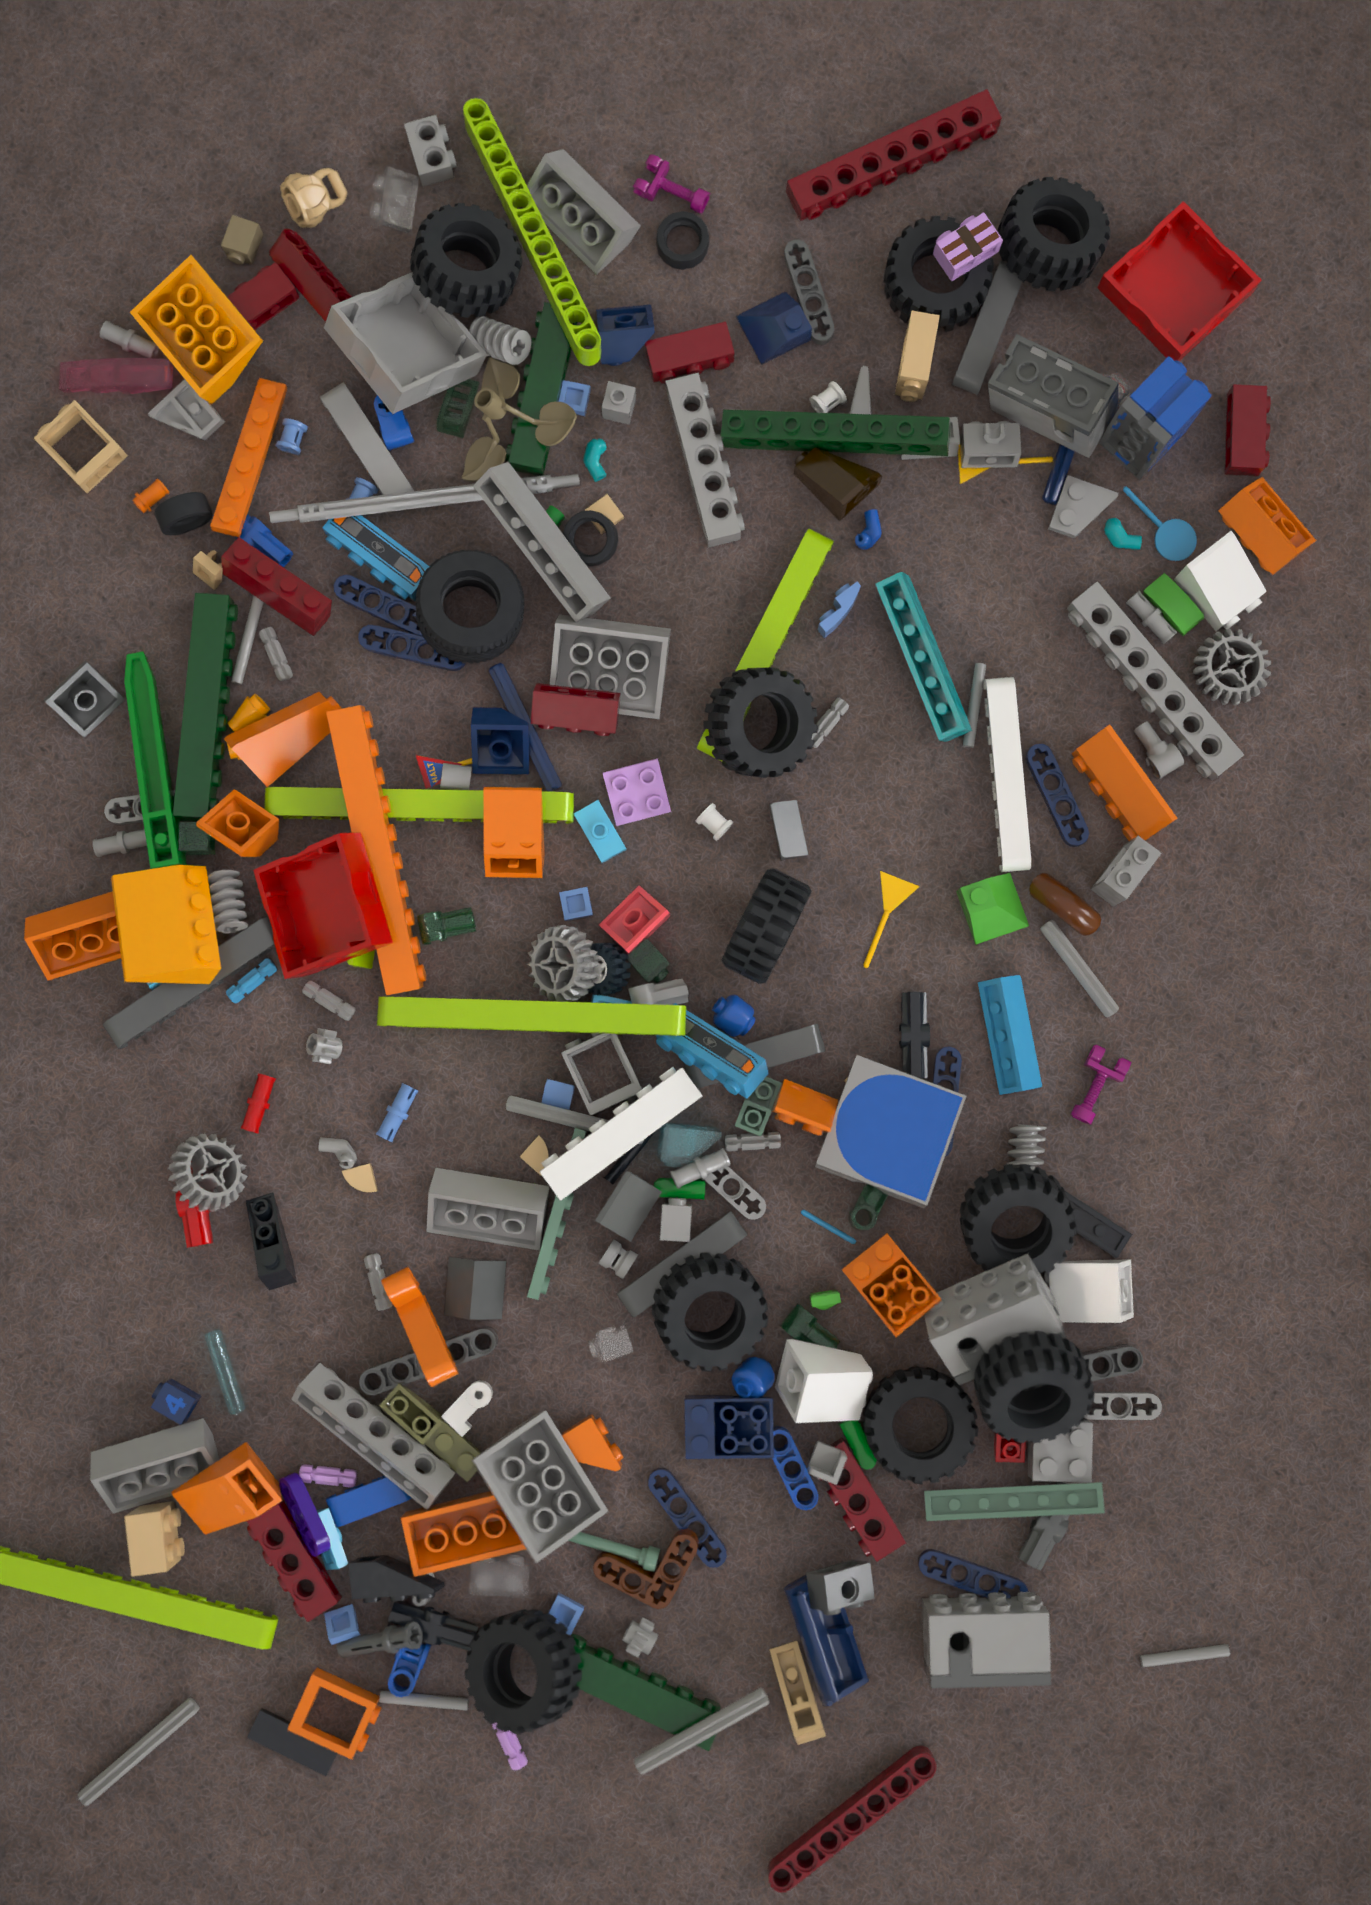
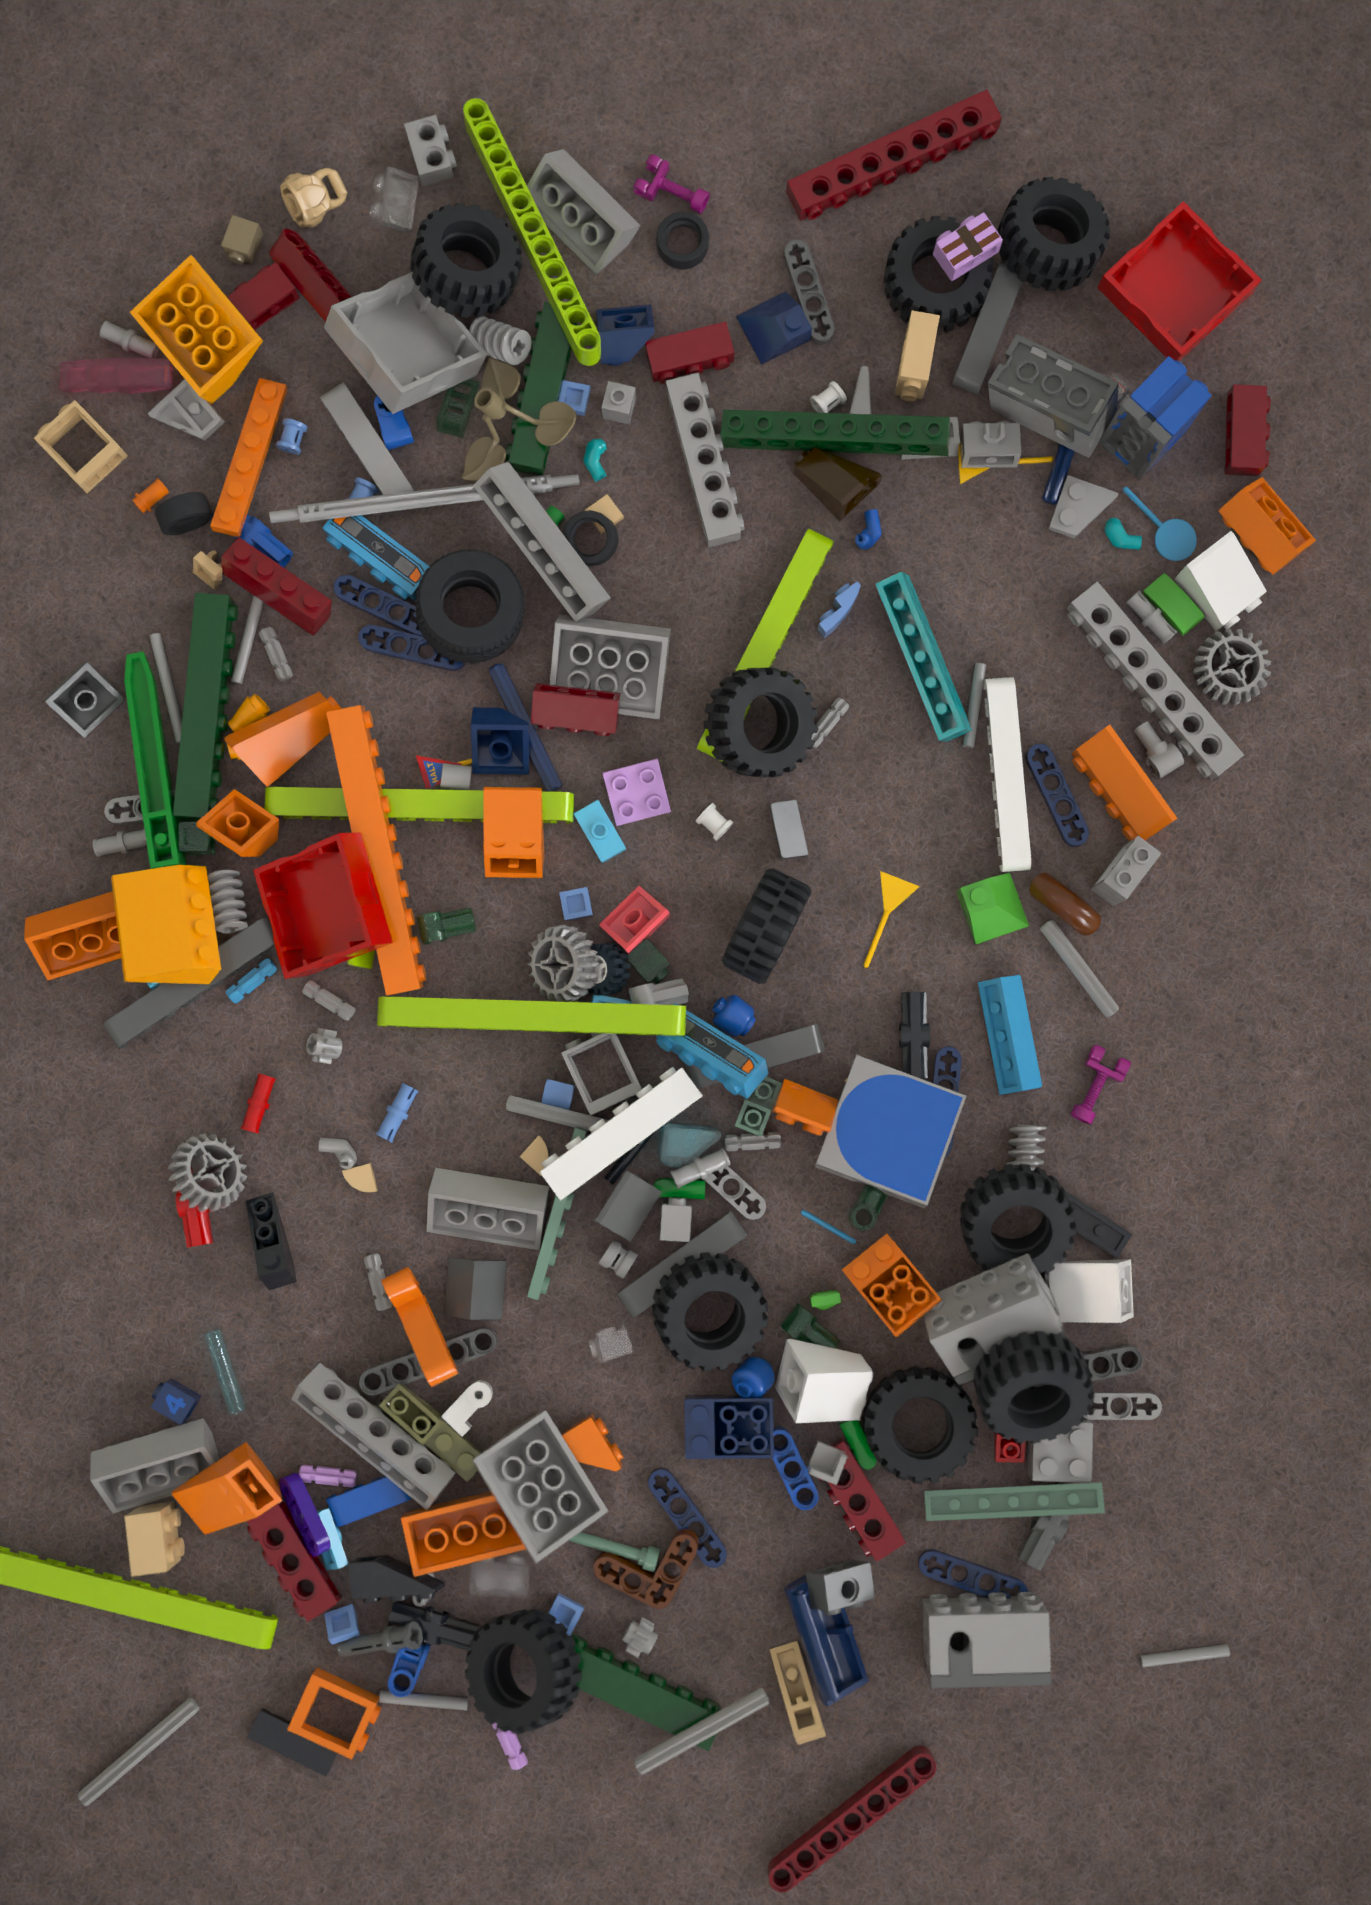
none -> light grey bar [149,633,182,744]

